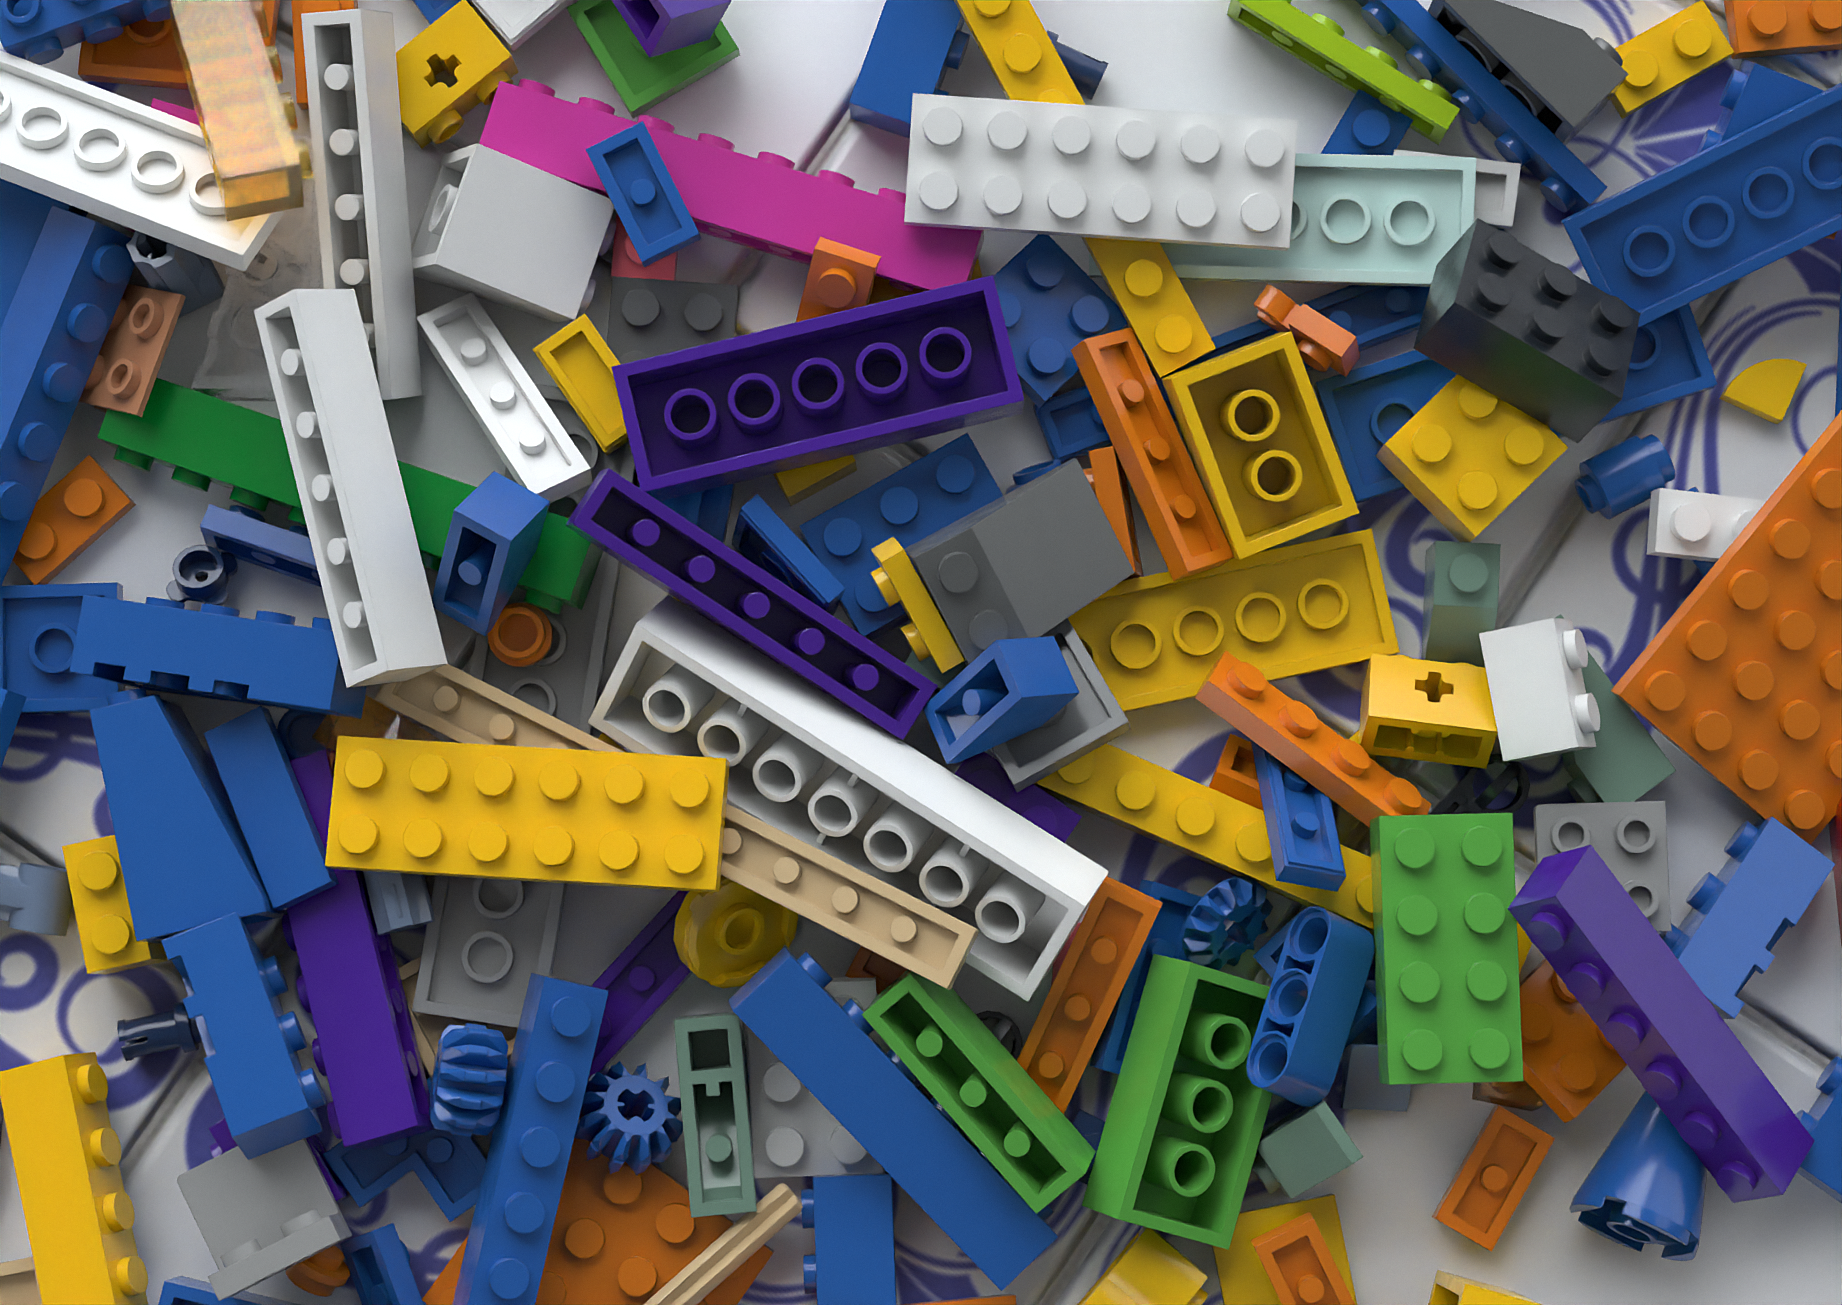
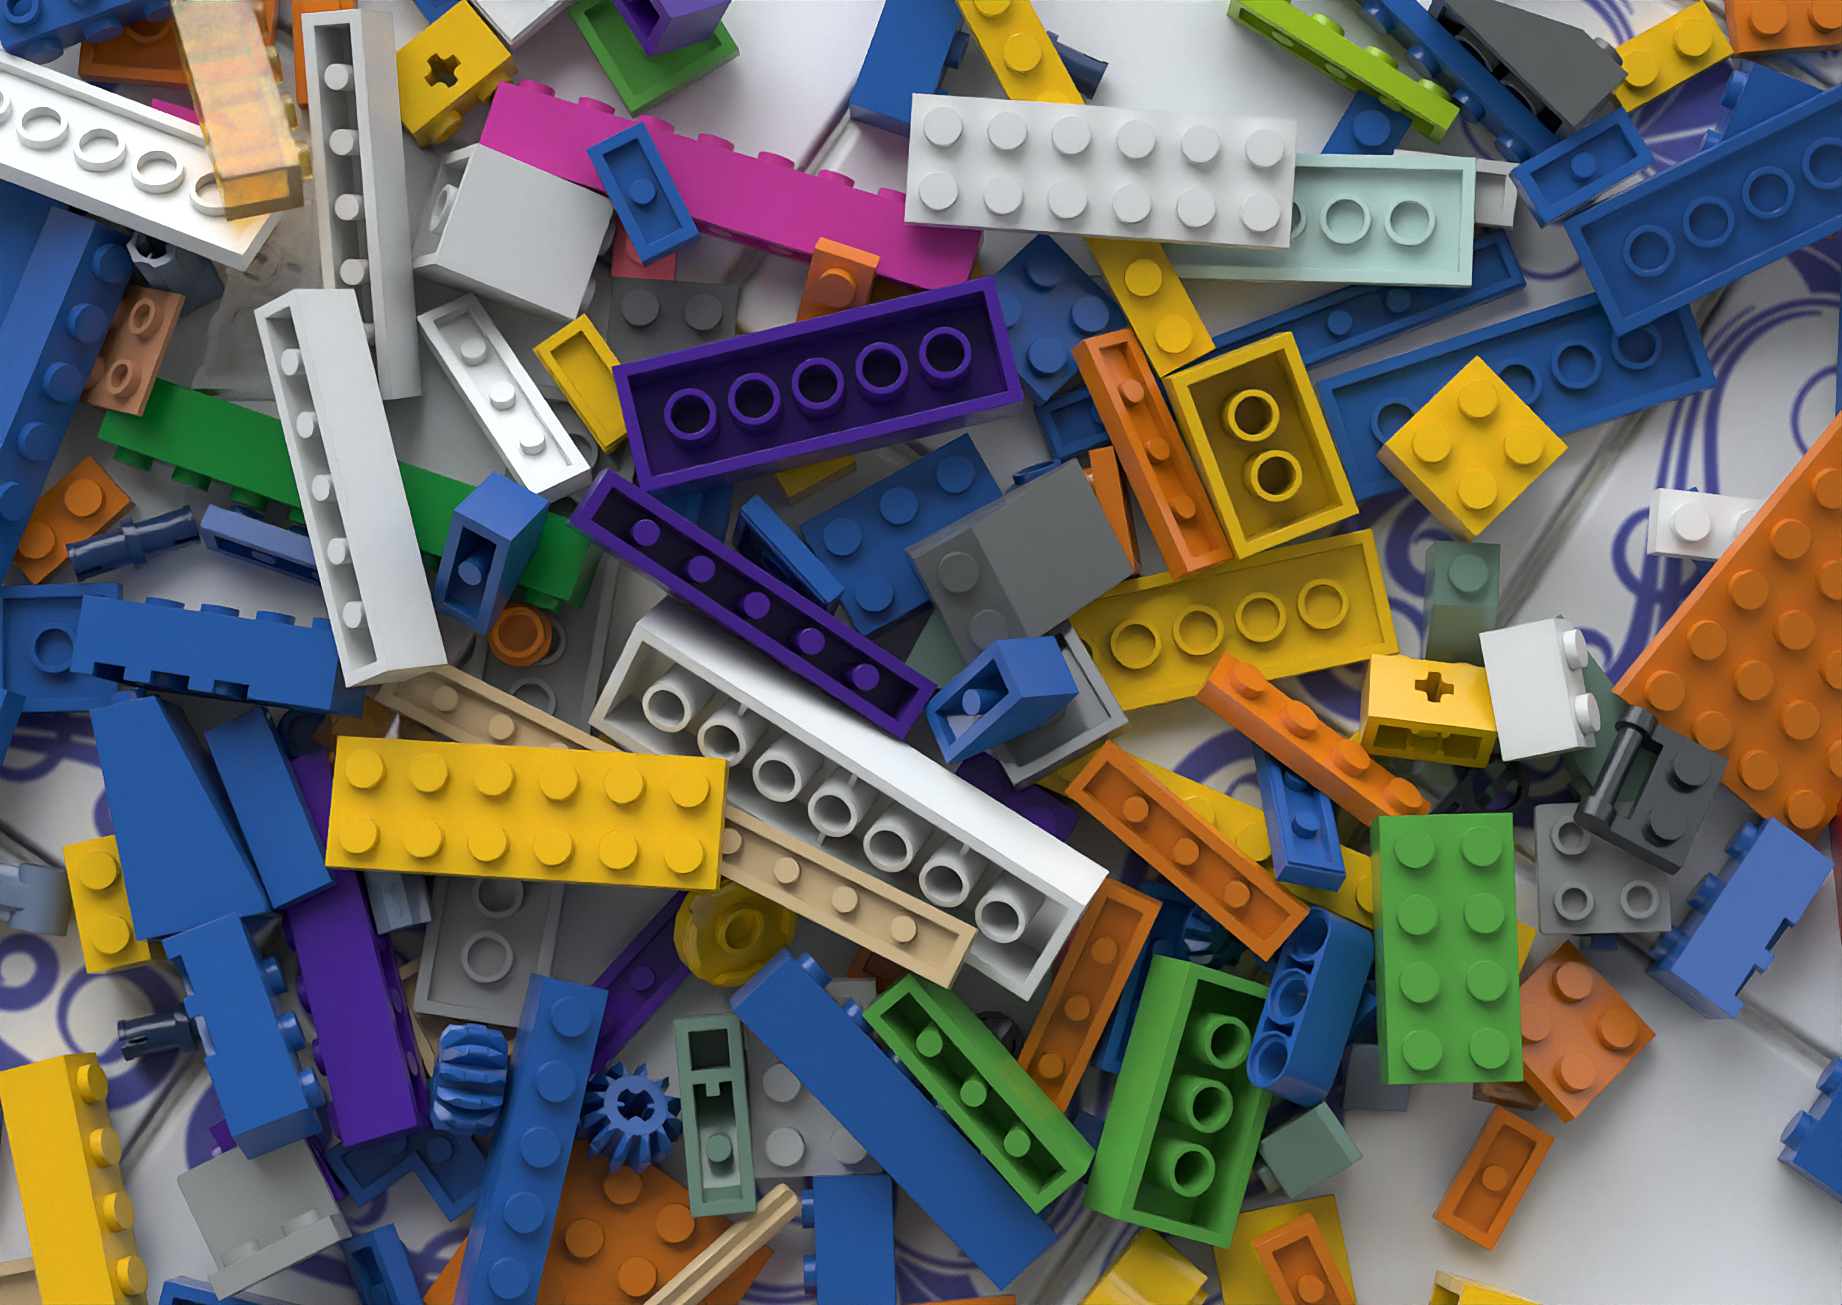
dark blue plate [166,545,238,606] -> none
orange plate [286,1245,350,1297] -> none
yellow plate [870,537,965,673] -> none
orange plate [1209,733,1264,811] -> none
orange plate [1253,284,1361,377] -> none
black brick [1413,218,1641,443] -> none
dark purple brick [1507,845,1815,1203] -> none
blue cone [1569,1090,1708,1261] -> none
blue brick [1574,434,1676,520] -> none
yellow tile [1719,359,1807,424] -> none
none -> dark blue pin [65,504,202,583]
none -> orange plate [1064,738,1310,962]
none -> blue plate [1509,106,1656,229]
none -> black plate [1573,705,1729,876]

